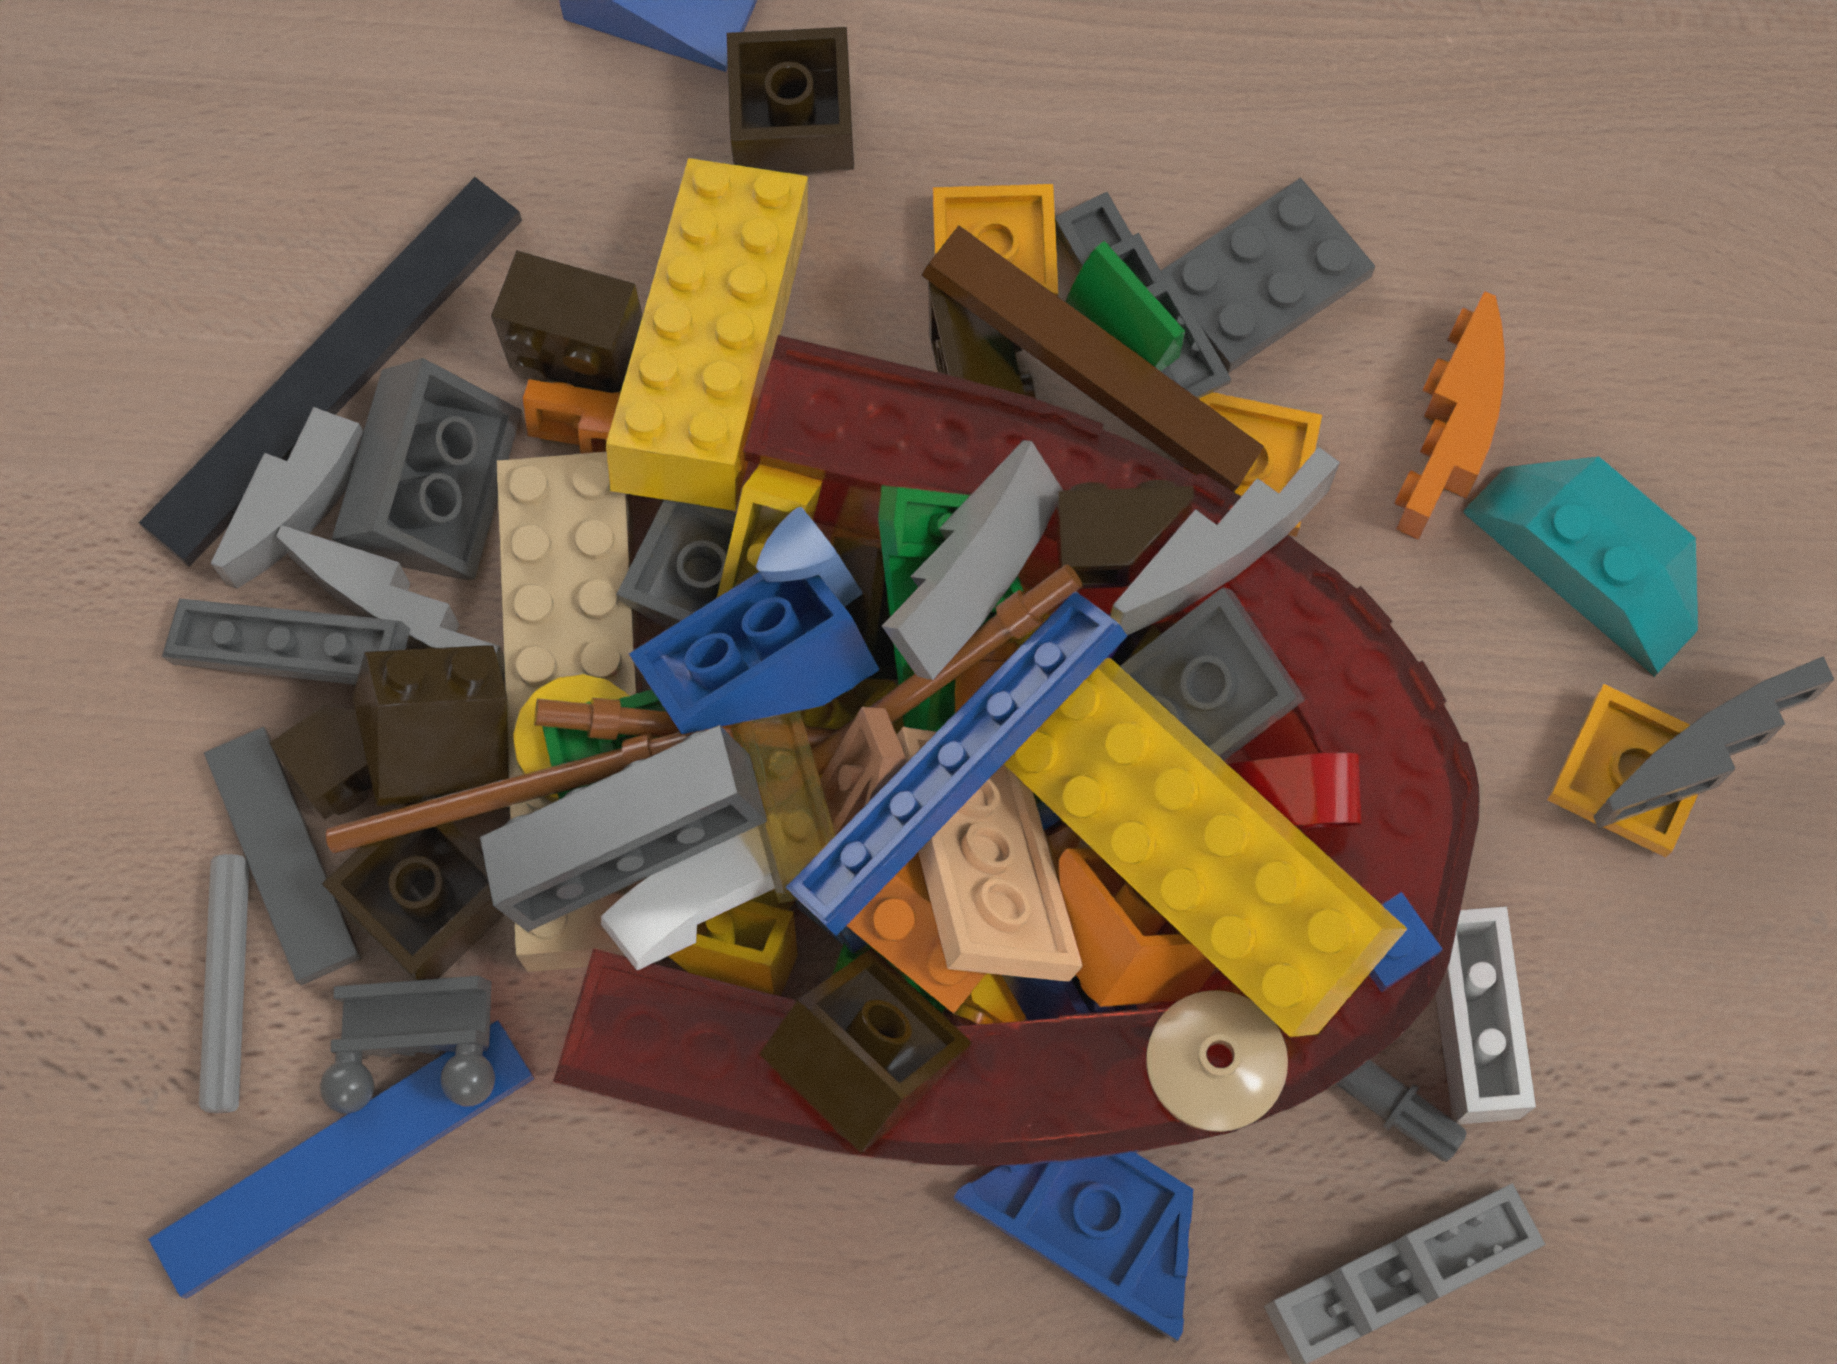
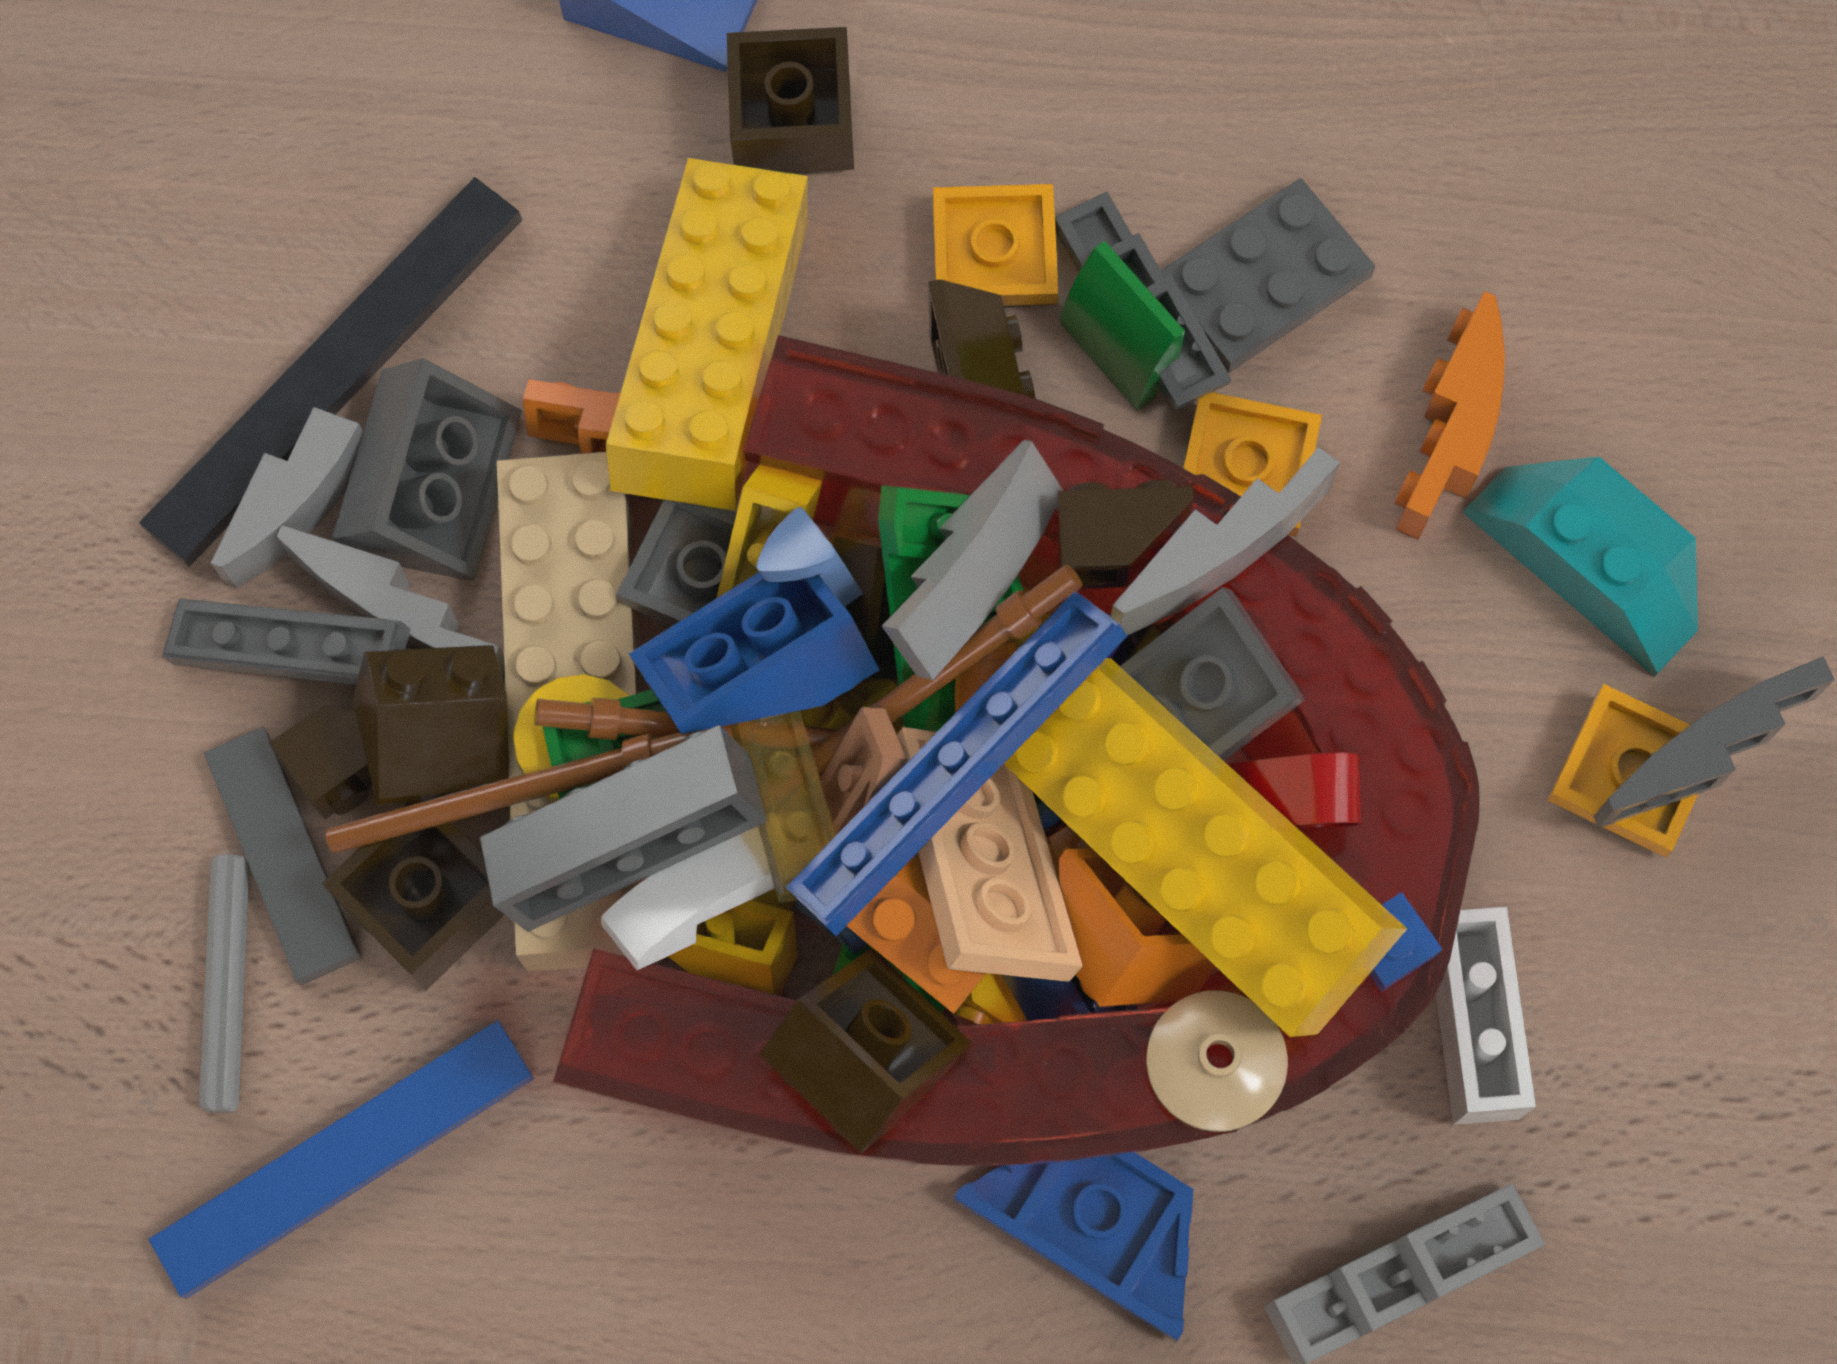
dark grey gear [320,976,495,1114] -> none
dark brown brick [491,250,643,393] -> none
reddish brown tile [921,225,1264,498] -> none
dark grey axle [1284,1027,1467,1162] -> none

